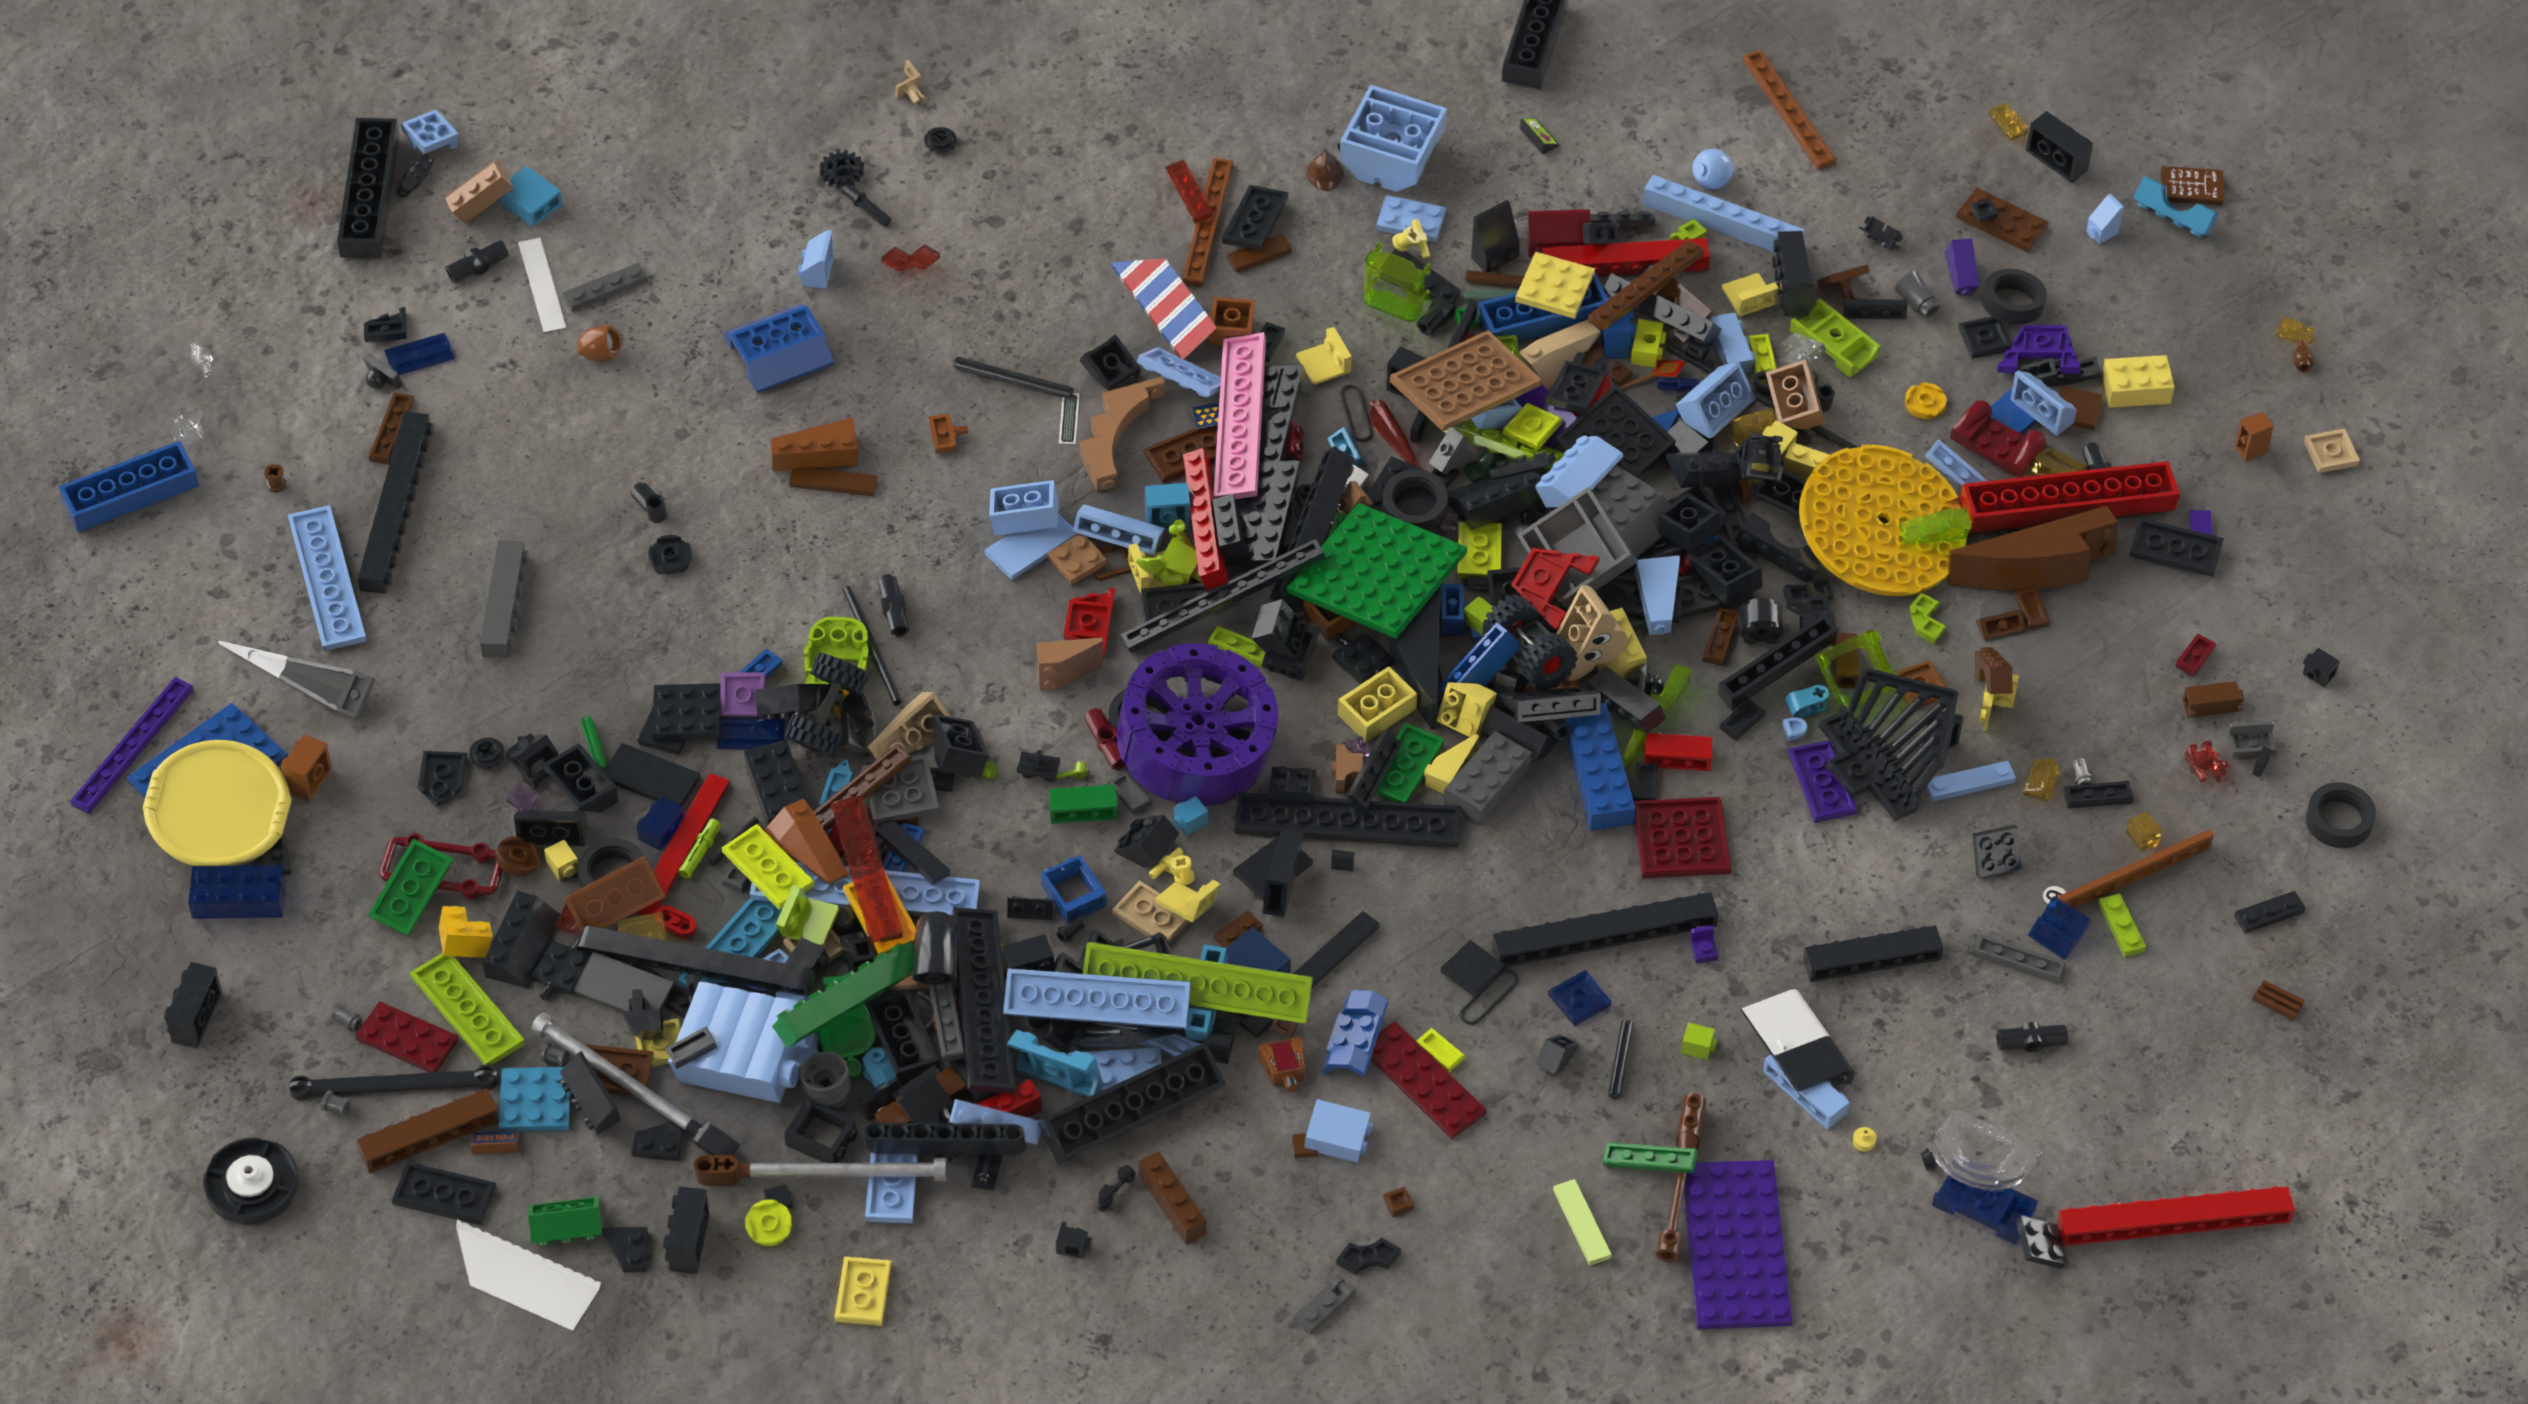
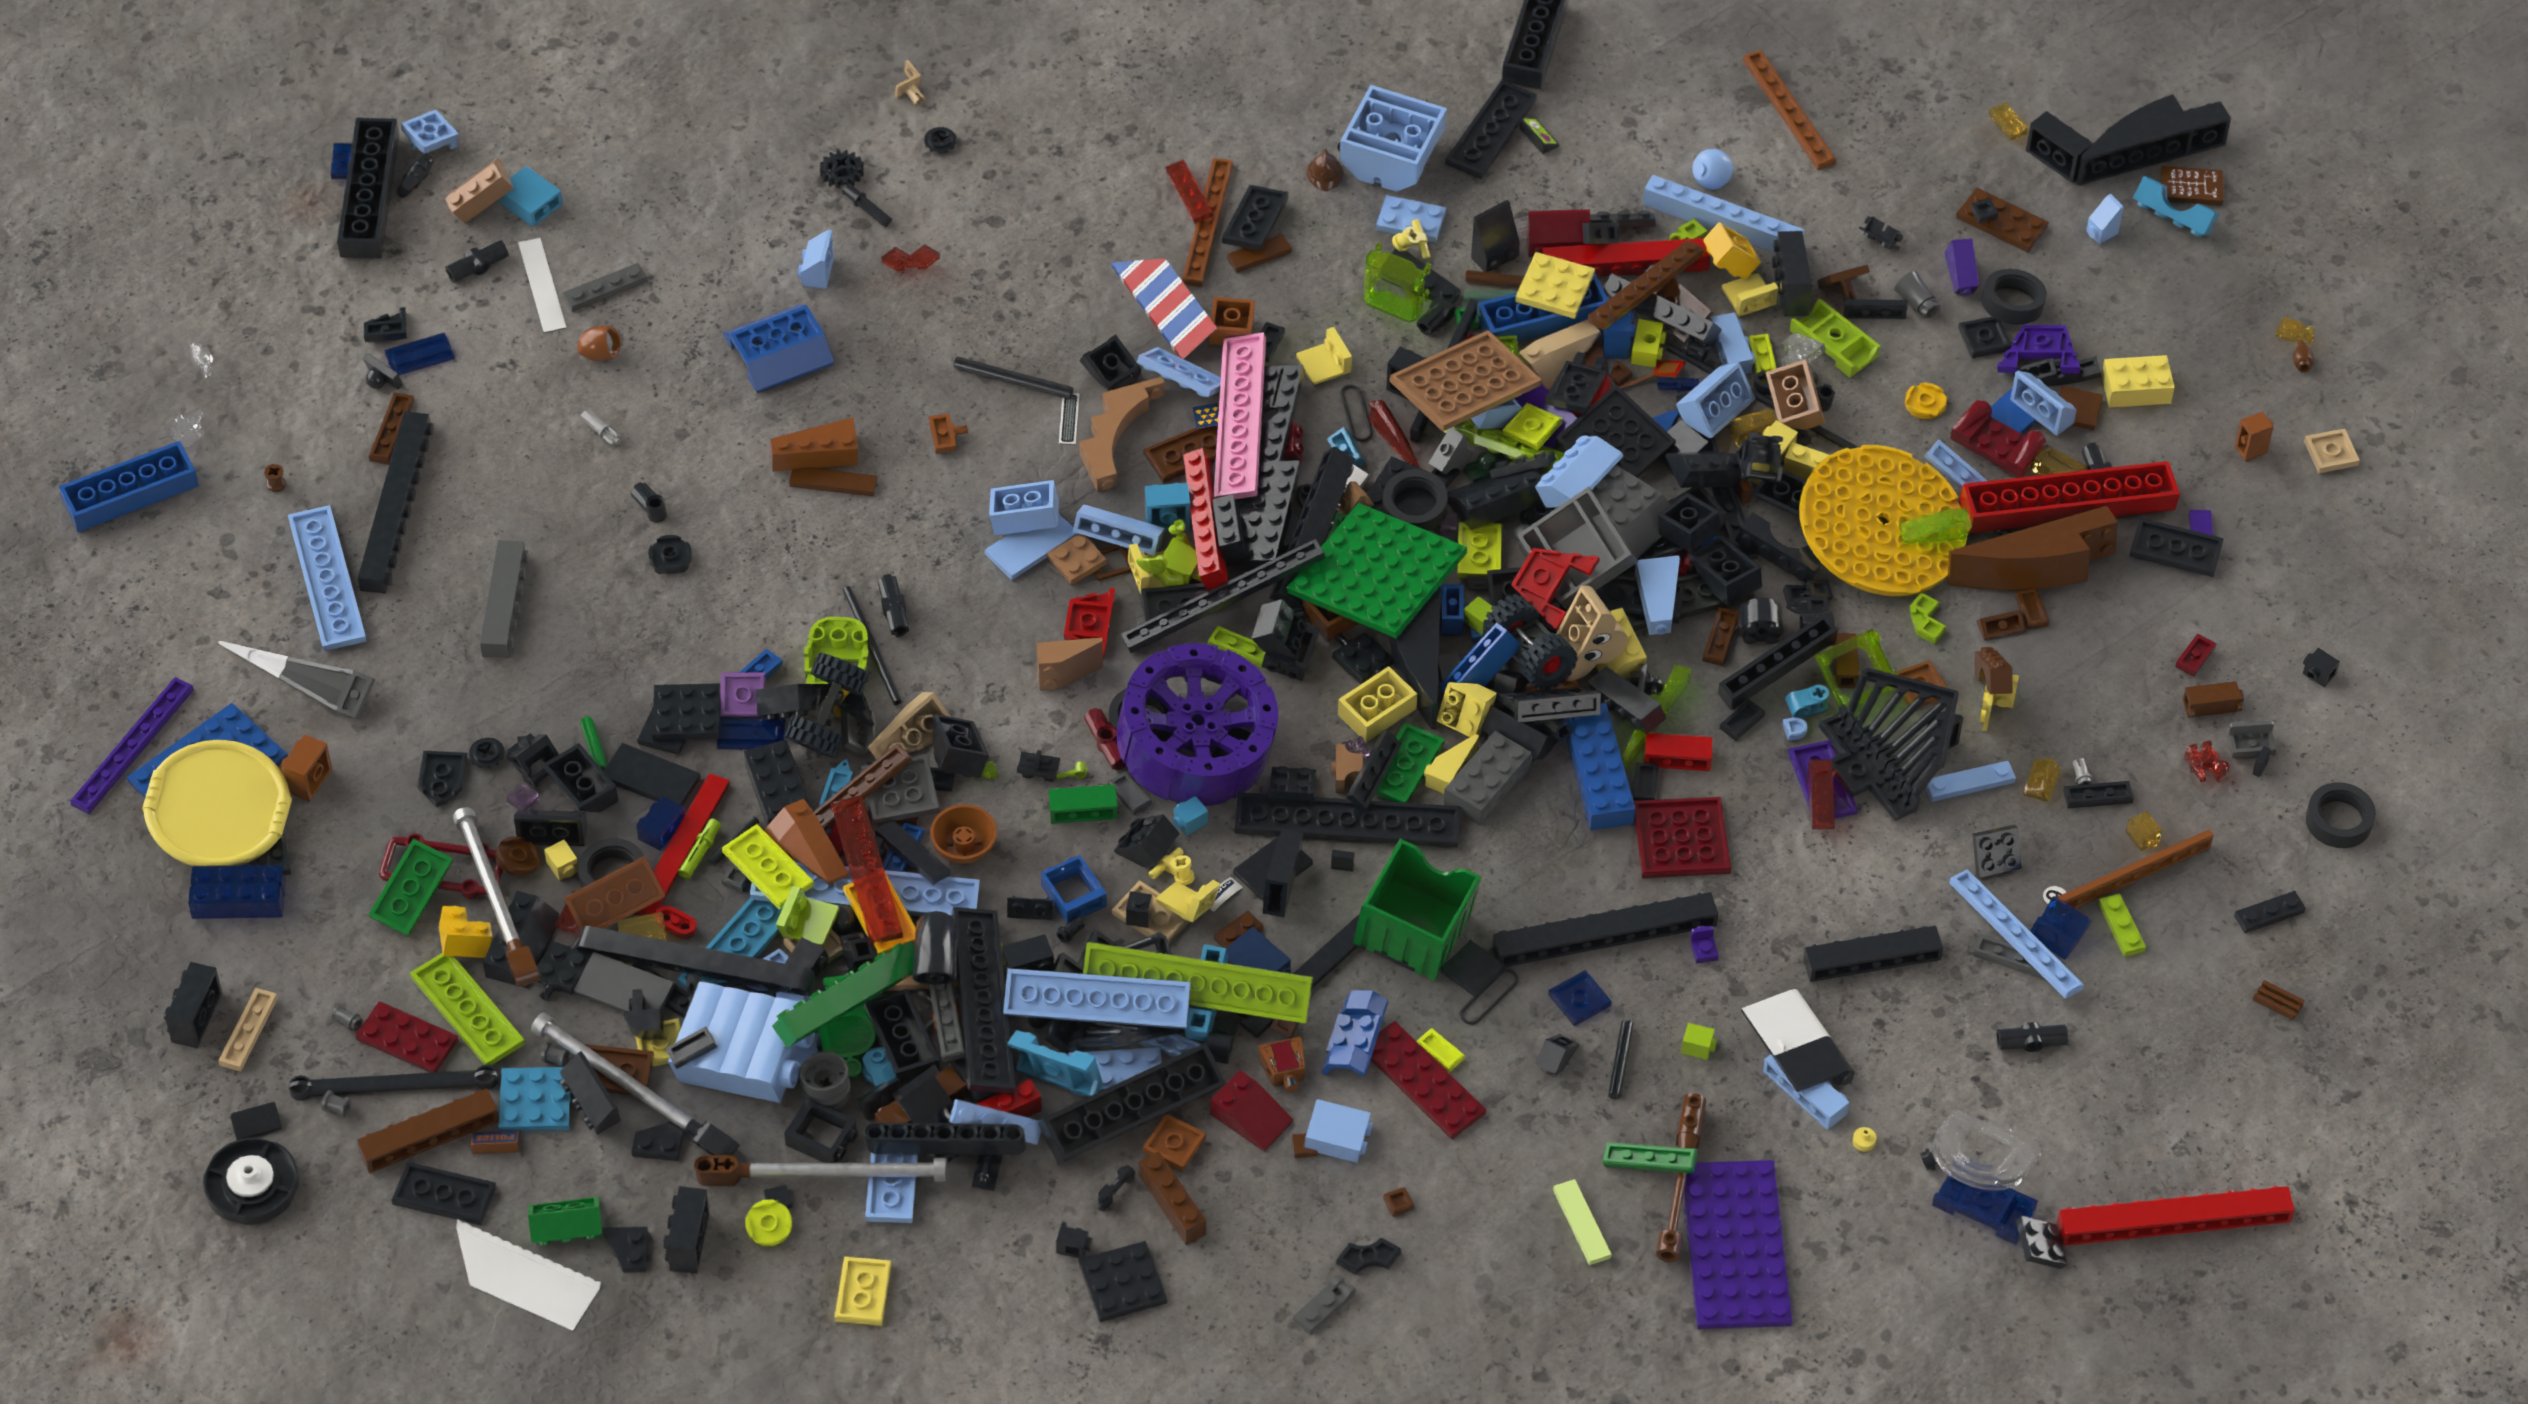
none -> tan plate [219,988,278,1072]
none -> black slope [230,1102,282,1140]
none -> clear blue plate [330,143,352,179]
none -> flat silver piece [453,807,540,987]
none -> light grey piece [581,410,621,445]
none -> dark orange piece [930,804,997,865]
none -> black plate [1078,1241,1167,1322]
none -> black brick [1126,891,1152,928]
none -> dark orange plate [1142,1113,1206,1172]
none -> white sticker [1210,877,1243,912]
none -> dark red slope [1210,1070,1293,1152]
none -> green piece [1353,839,1482,982]
none -> black plate [1445,80,1537,179]
none -> yellow brick [1703,222,1761,280]
none -> clear red slope [1807,760,1835,829]
none -> light blue tile [1949,869,2084,999]
none -> black slope [2076,94,2231,186]

